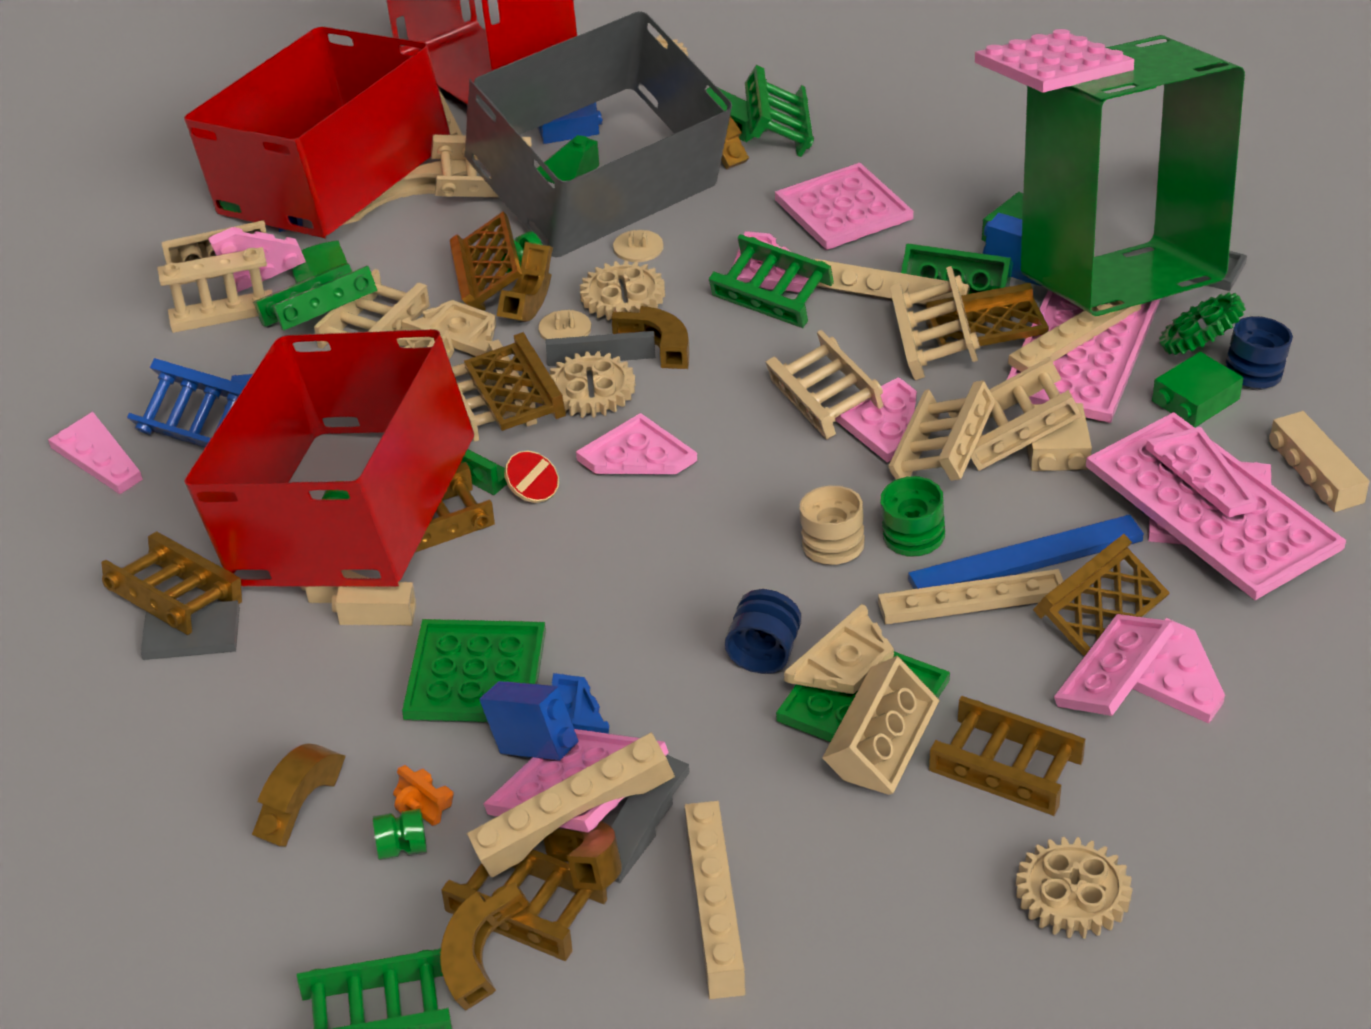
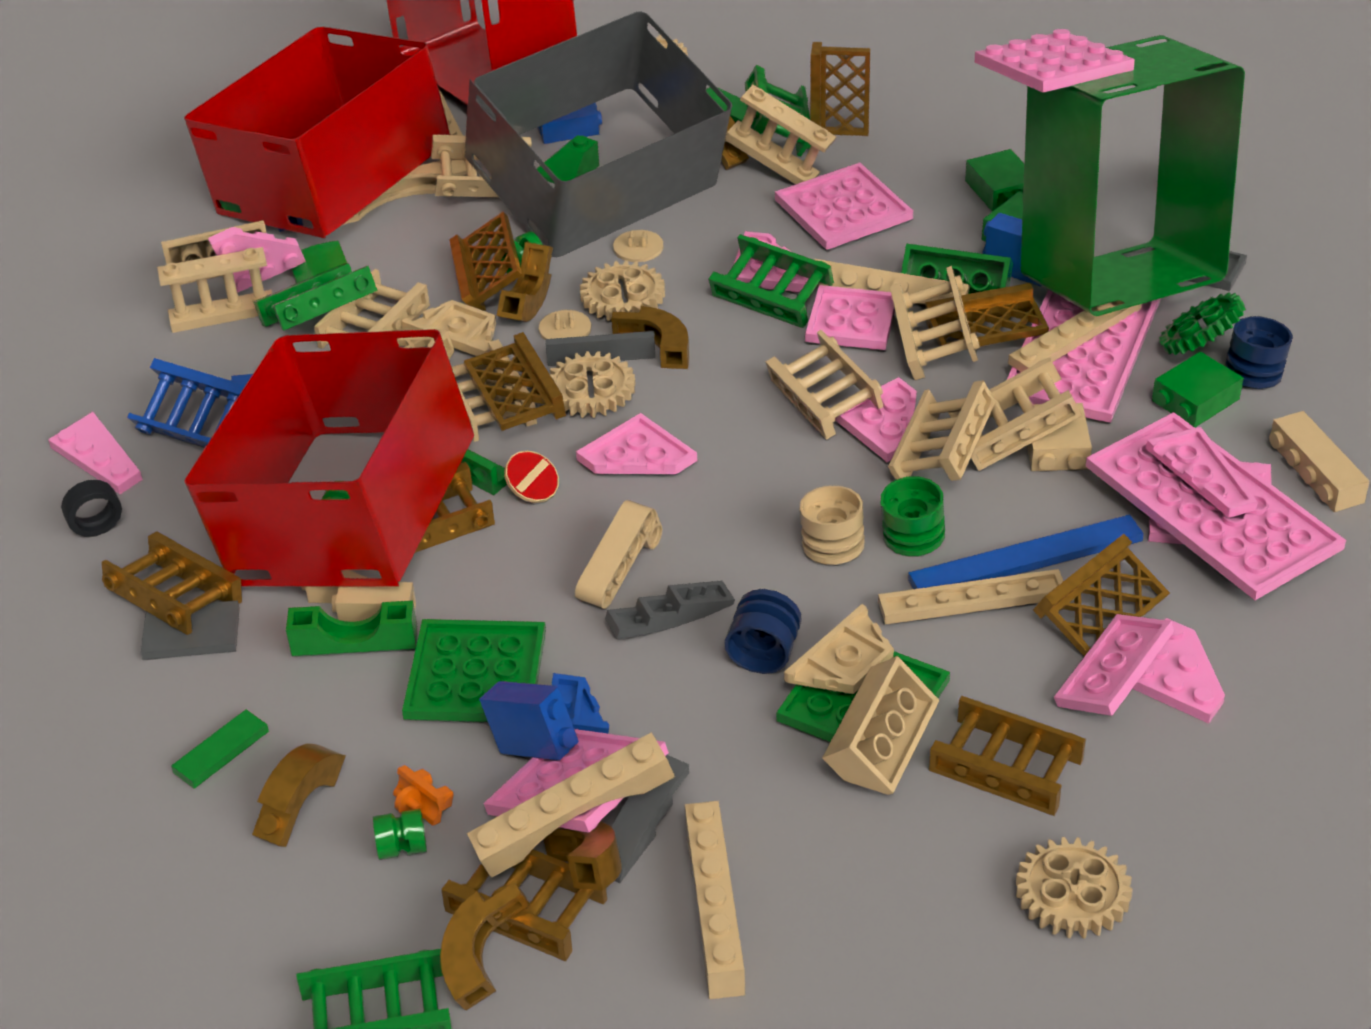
none -> black tyre [61,480,122,537]
none -> green tile [171,709,269,789]
none -> green arch [286,600,418,656]
none -> tan beam [575,500,663,609]
none -> dark grey slope [605,580,735,639]
none -> tan fence [725,85,836,184]
none -> bright pink plate [805,285,895,350]
none -> pearl gold fence [810,42,871,136]
none -> green brick [965,149,1024,212]

